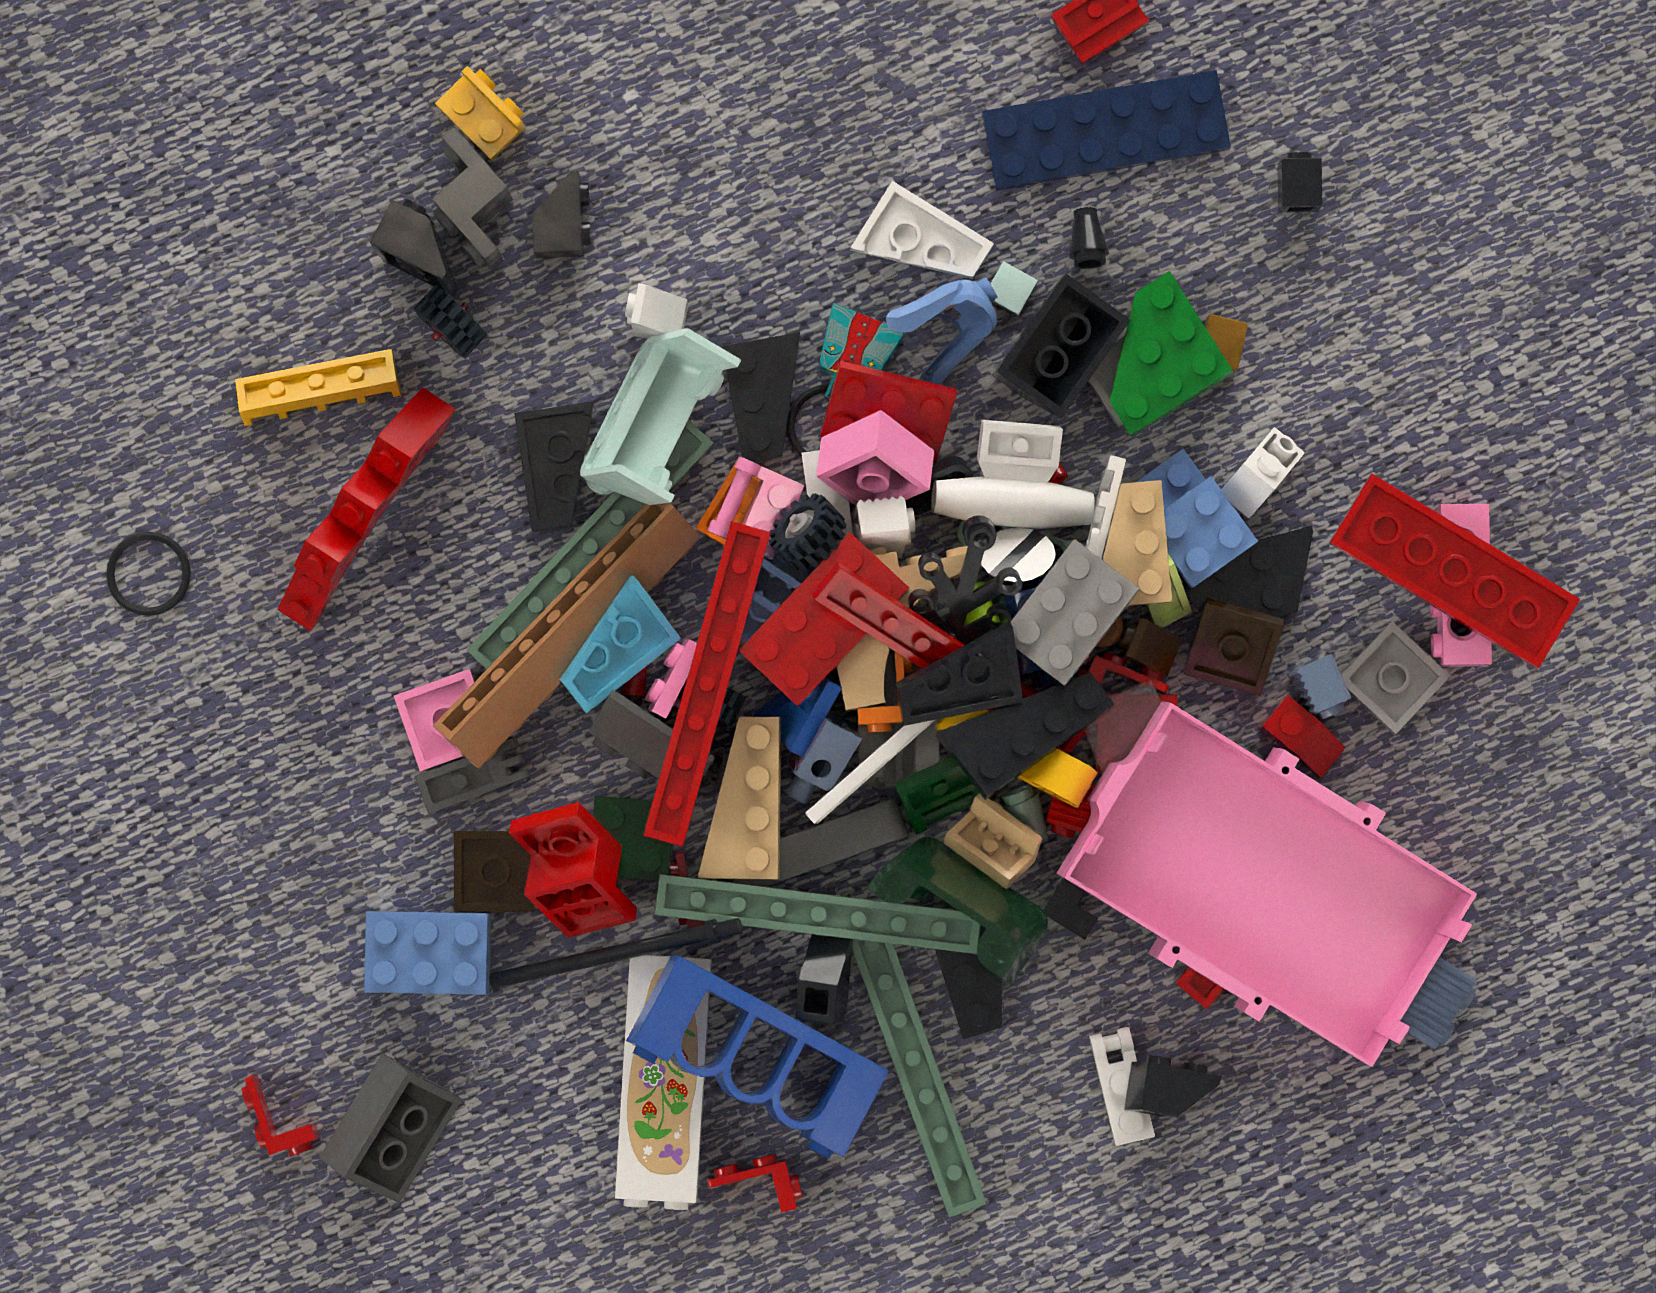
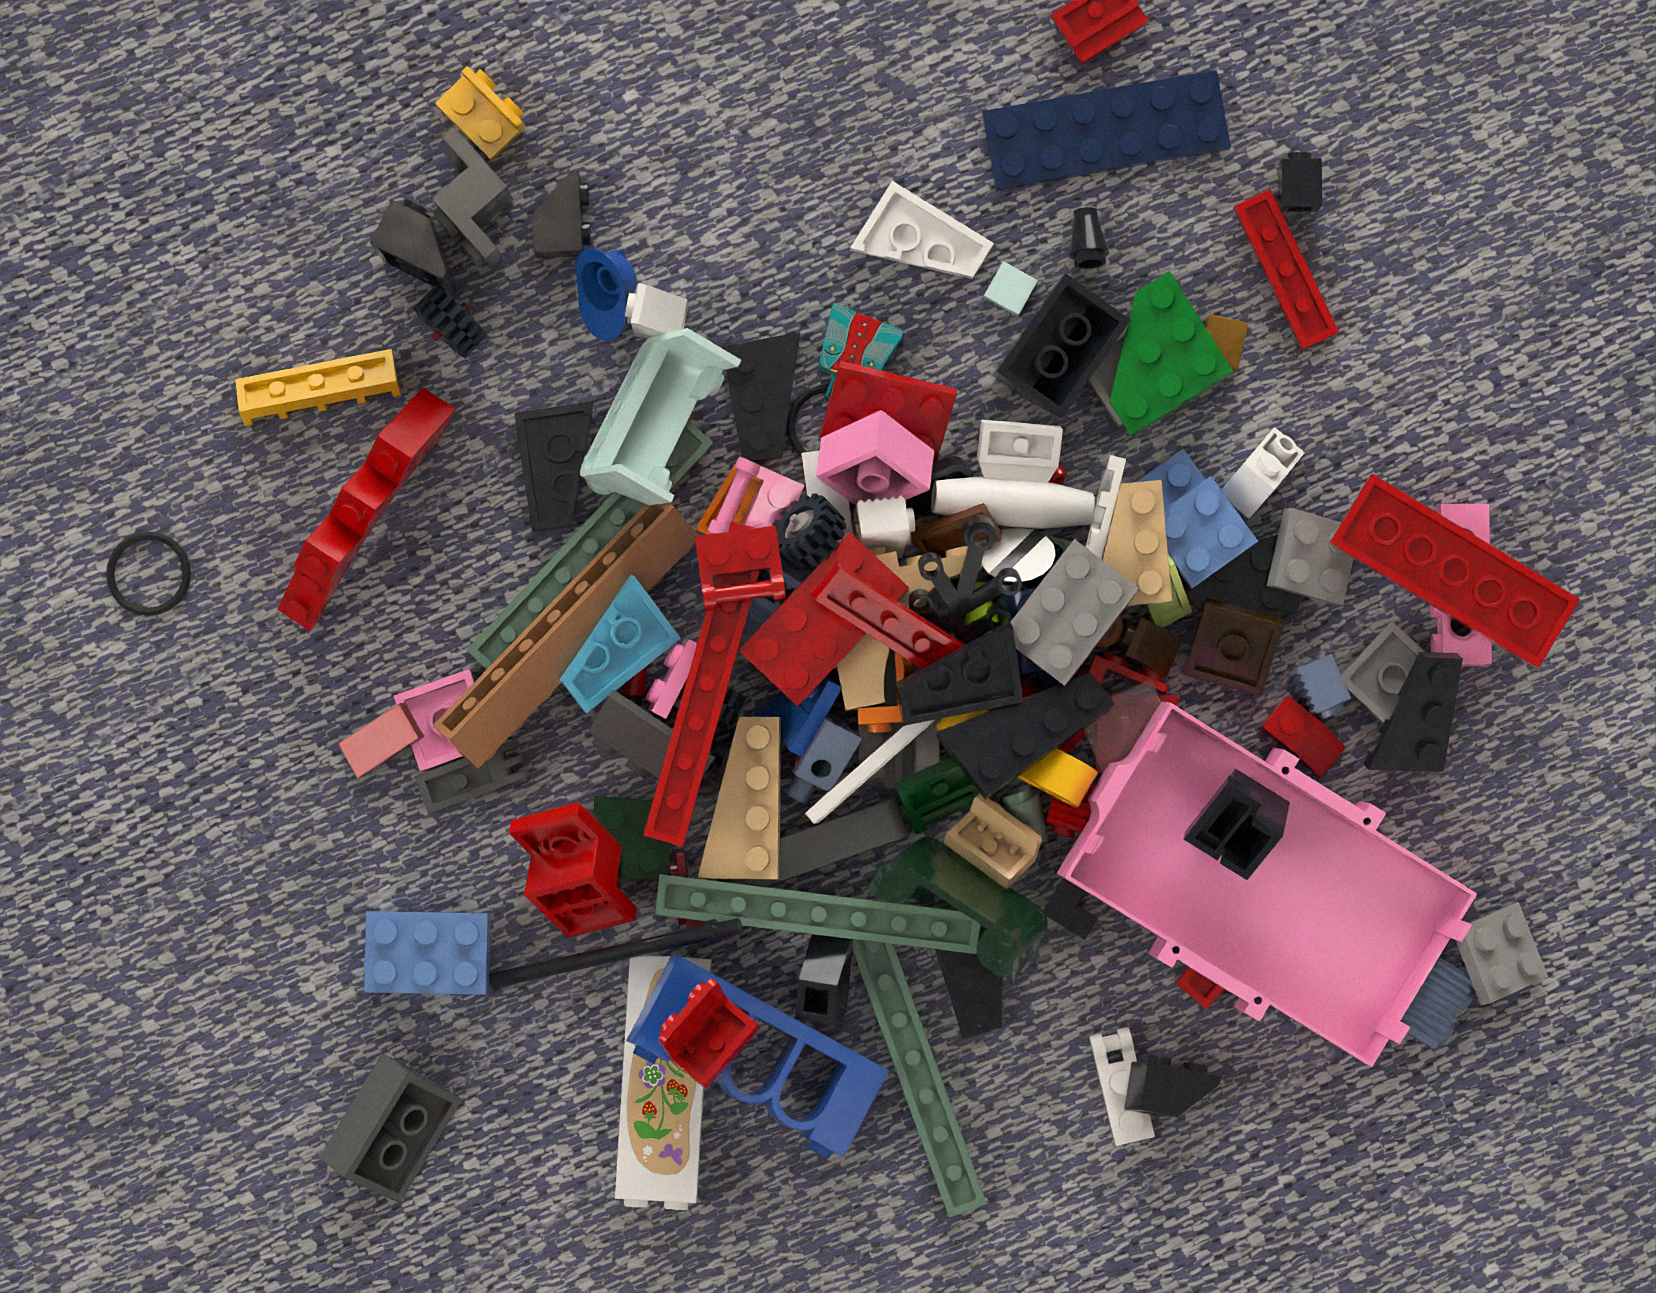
red bracket [241,1074,320,1156] -> none
dark brown plate [454,831,536,912] -> none
red bracket [707,1154,803,1213] -> none
medium blue piece [886,277,998,385] -> none
none -> tile [338,702,424,778]
none -> blue piece [575,248,637,341]
none -> red bracket [658,978,760,1090]
none -> red plate [695,525,786,609]
none -> reddish brown tile [911,503,1002,558]
none -> black plate [1183,768,1290,880]
none -> red plate [1233,189,1339,351]
none -> light grey plate [1267,508,1353,605]
none -> black wing [1363,652,1463,772]
none -> light grey plate [1455,902,1548,1006]

